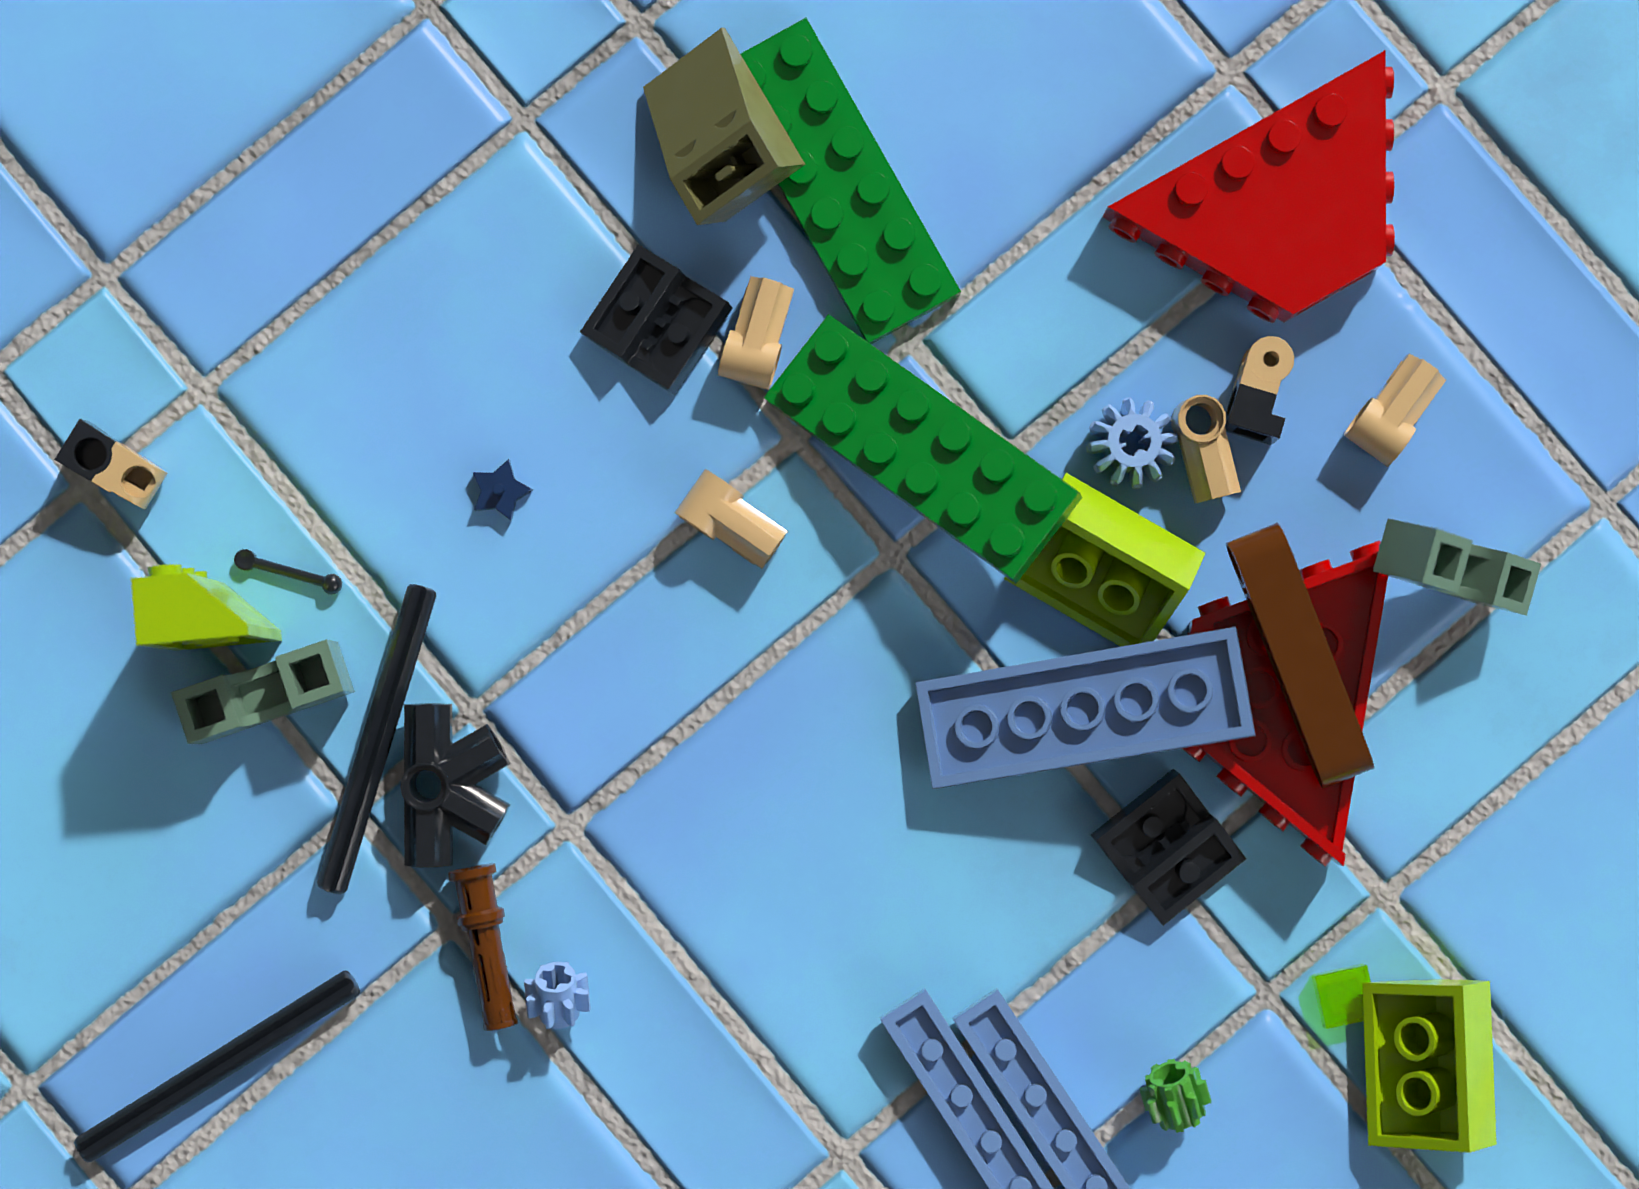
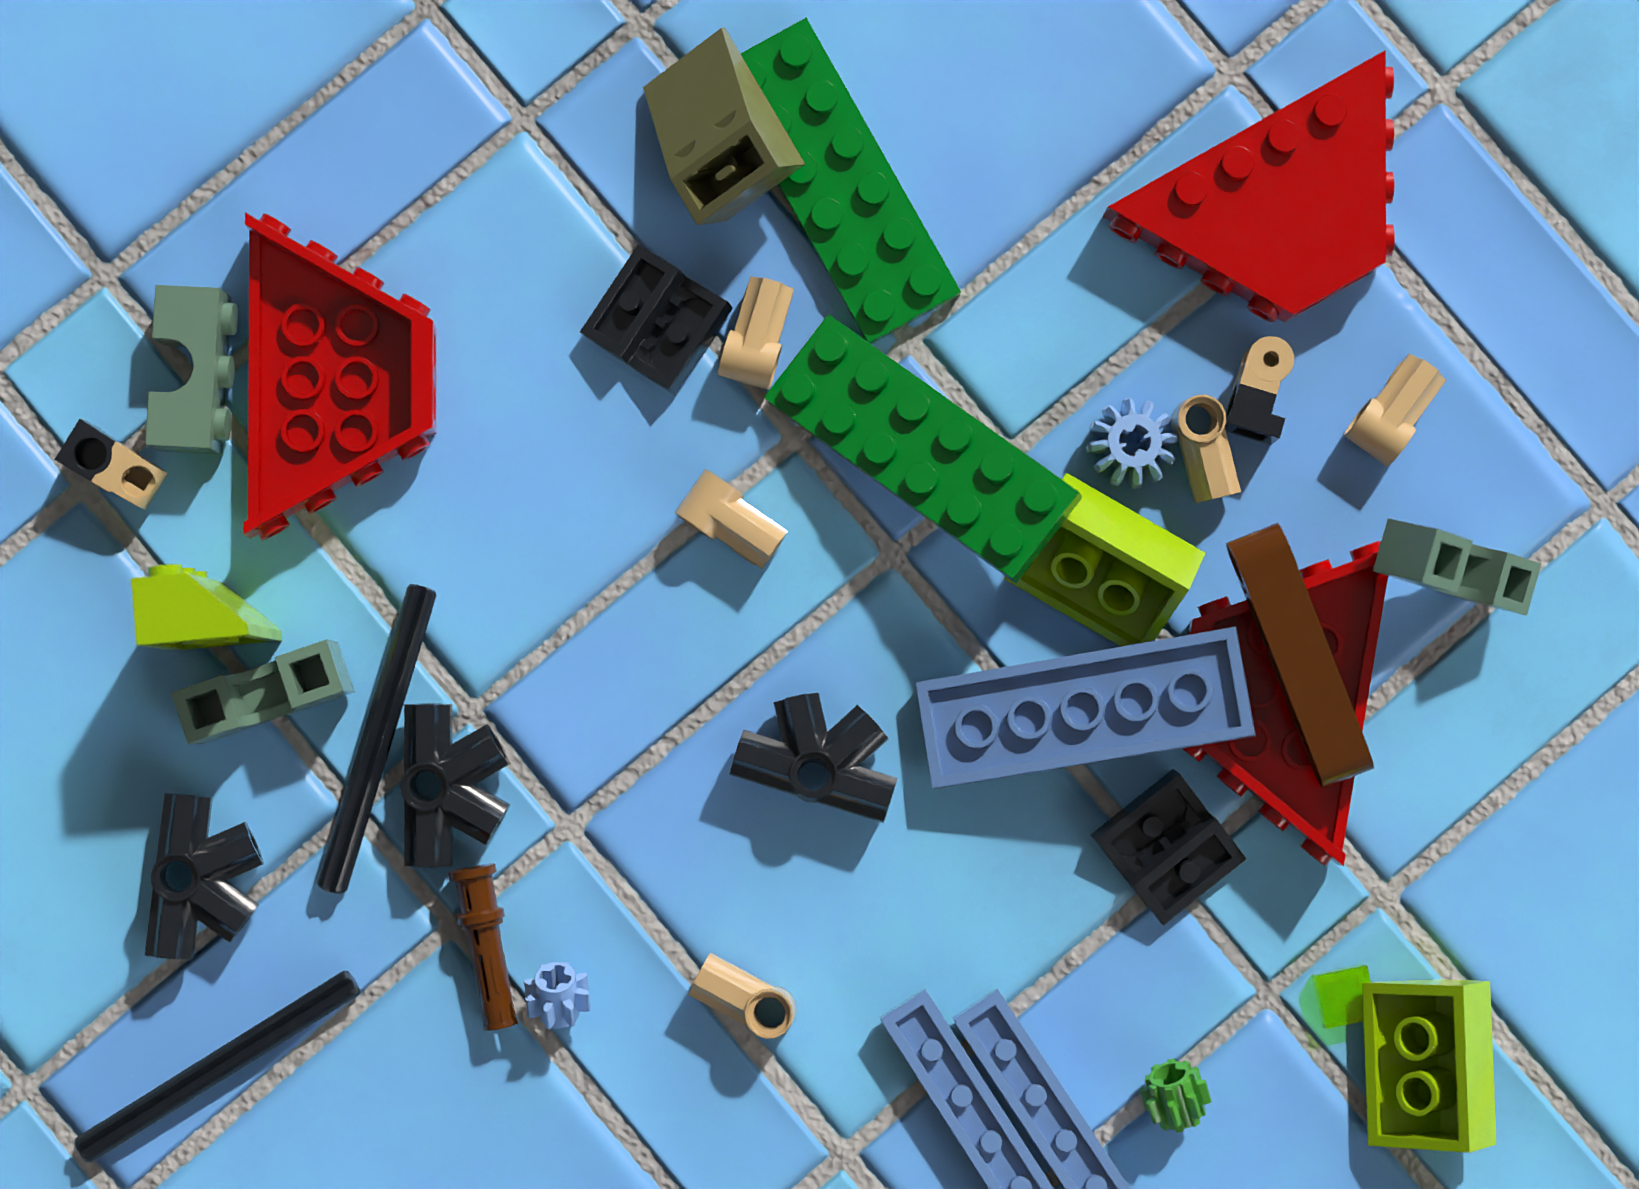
black hinge [234,549,342,595] -> none
dark blue piece [473,459,533,521] -> none
none -> sand green arch [145,285,238,454]
none -> black piece [145,793,264,960]
none -> red piece [243,212,436,541]
none -> tan piece [688,953,797,1039]
none -> black piece [729,692,897,823]

